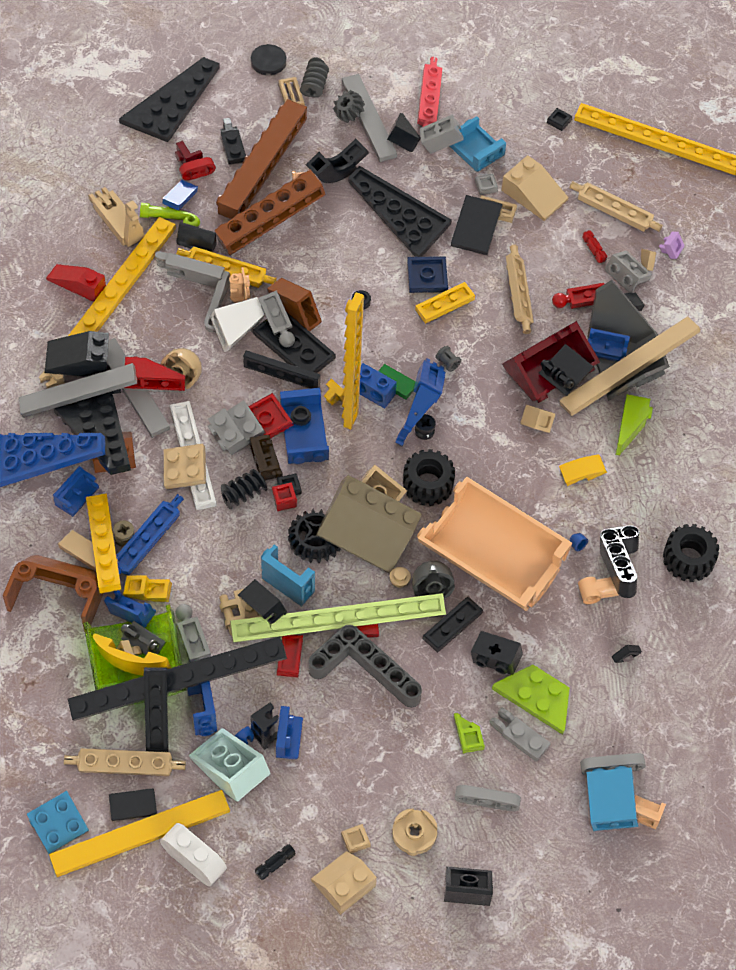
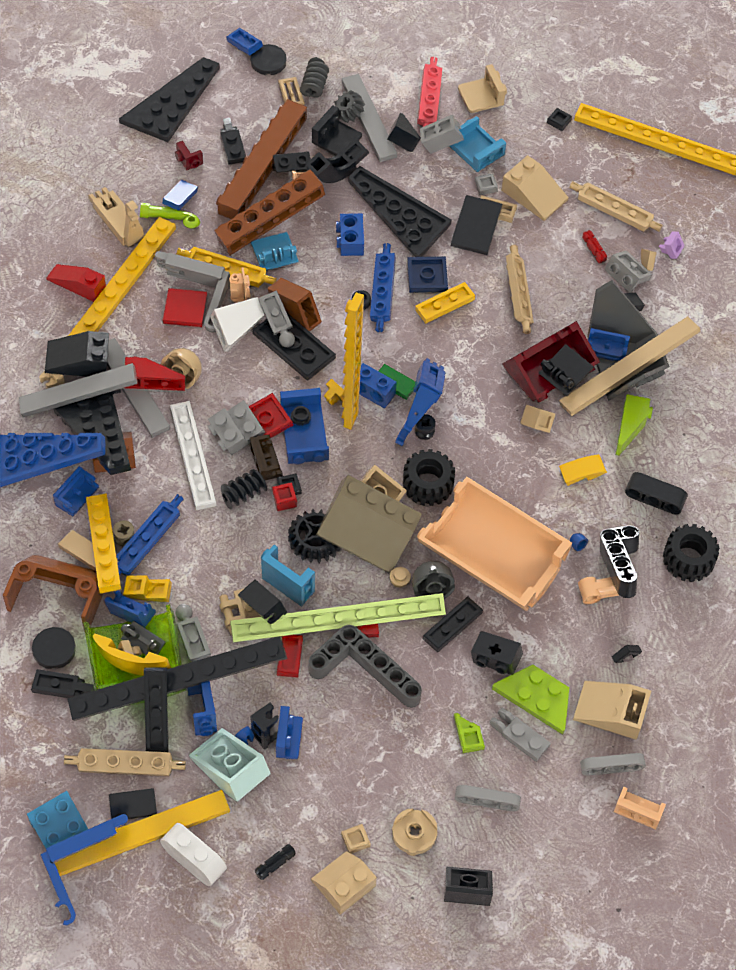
tan plate [164,444,206,489] -> none
black slope [176,222,217,252] -> none
red beam [179,157,216,181] -> none
black tile [243,350,321,389] -> none
dark grey bush [435,346,462,372] -> none
red plate [552,283,604,309] -> none
dark azure panel [587,766,639,831] -> none
none -> black hinge [31,669,95,698]
none -> black tile [32,627,76,669]
none -> blue hinge [40,814,128,925]
none -> red tile [163,288,208,327]
none -> blue plate [226,28,263,56]
none -> dark azure hinge [251,232,299,270]
none -> black hinge [272,151,311,173]
none -> black bracket [312,105,362,156]
none -> blue brick [336,213,364,256]
none -> blue plate [370,243,396,332]
none -> tan bracket [458,64,507,113]
none -> tan slope [573,681,651,740]
none -> black beam [625,472,688,515]

